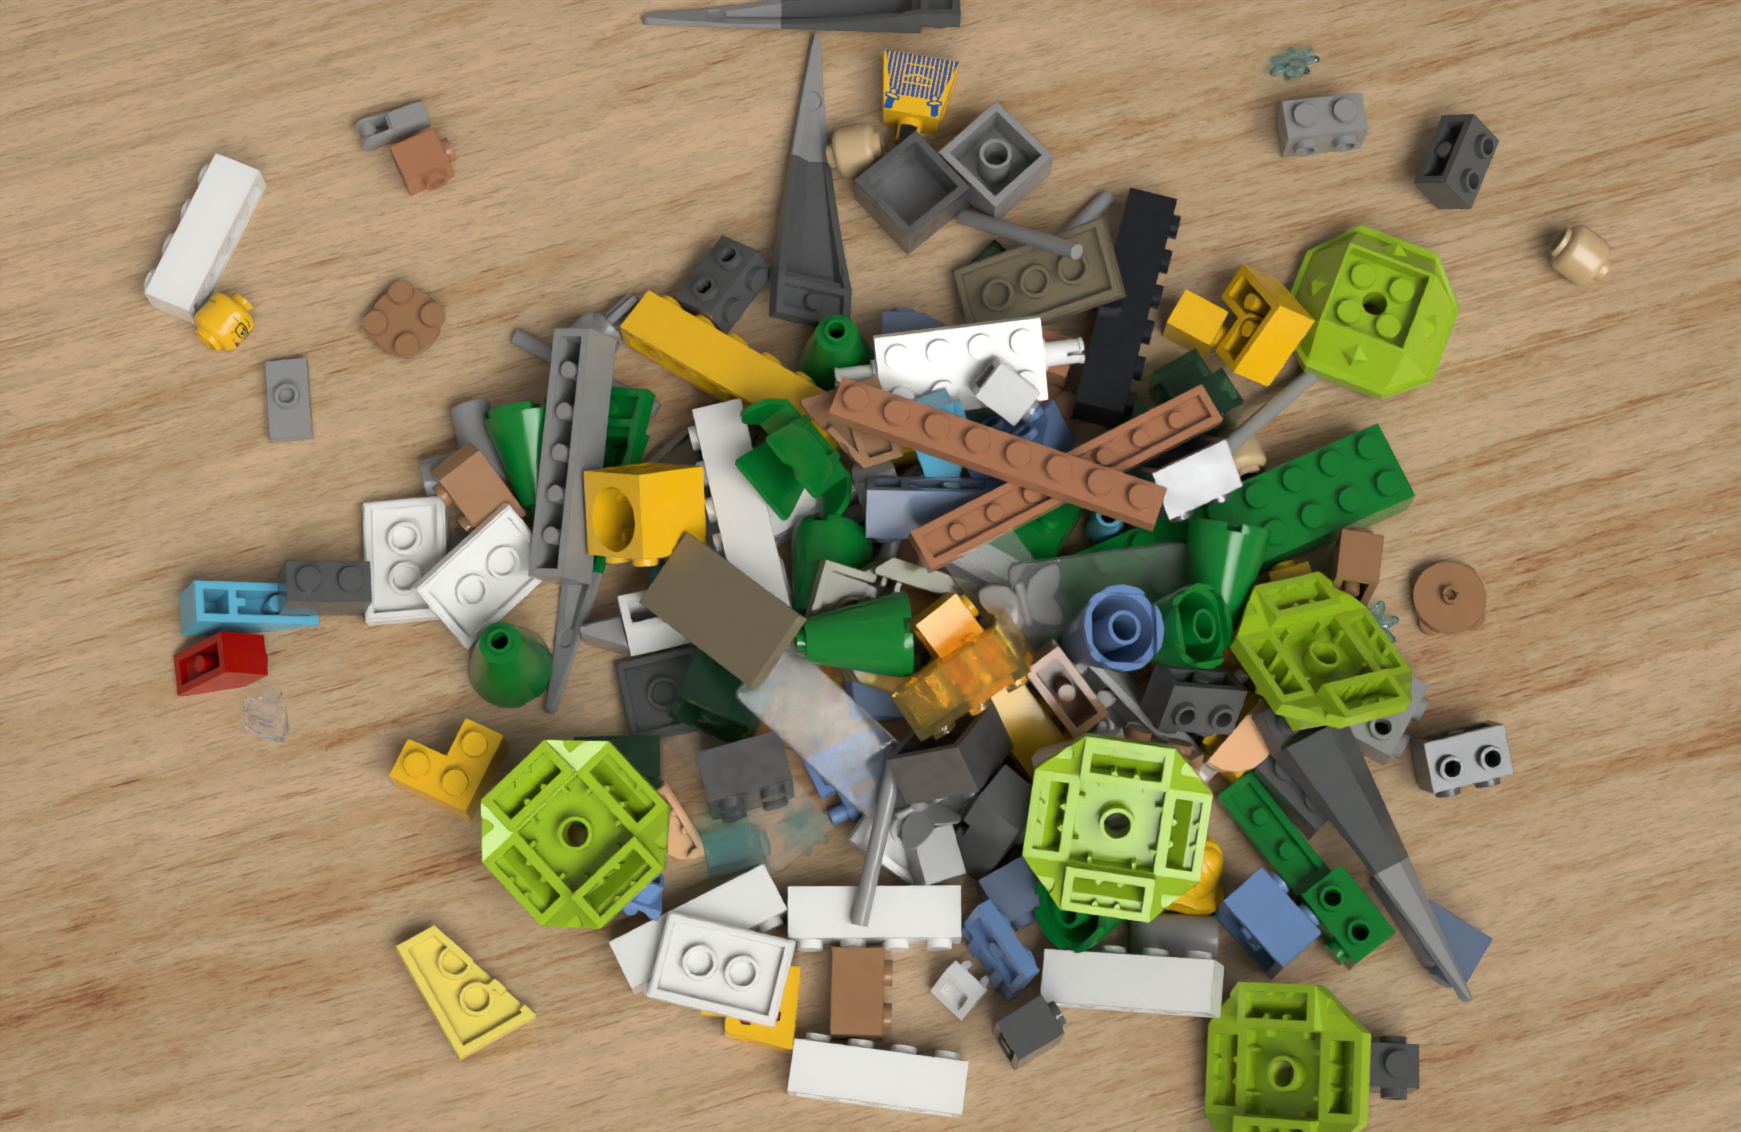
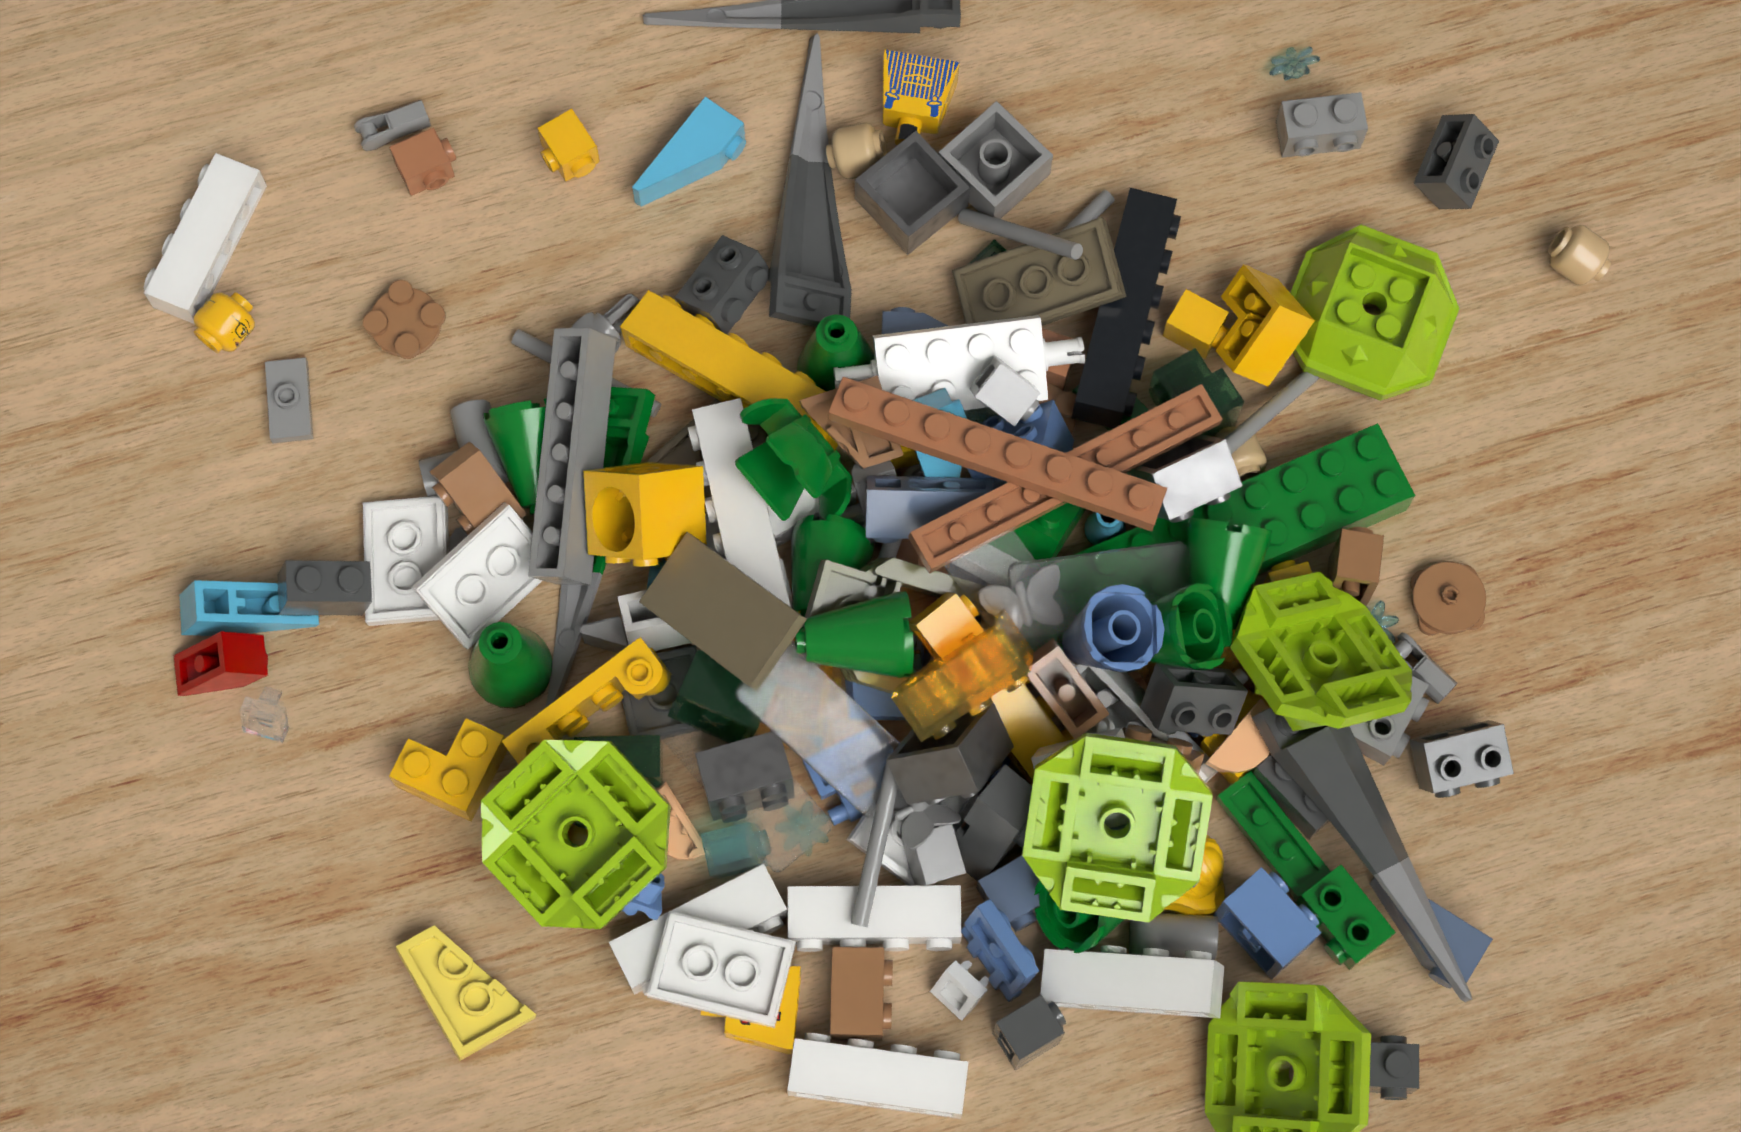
none -> yellow piece [502,637,672,764]
none -> yellow brick [537,108,600,182]
none -> medium azure slope [632,97,746,207]
none -> light grey bar [1394,632,1458,704]

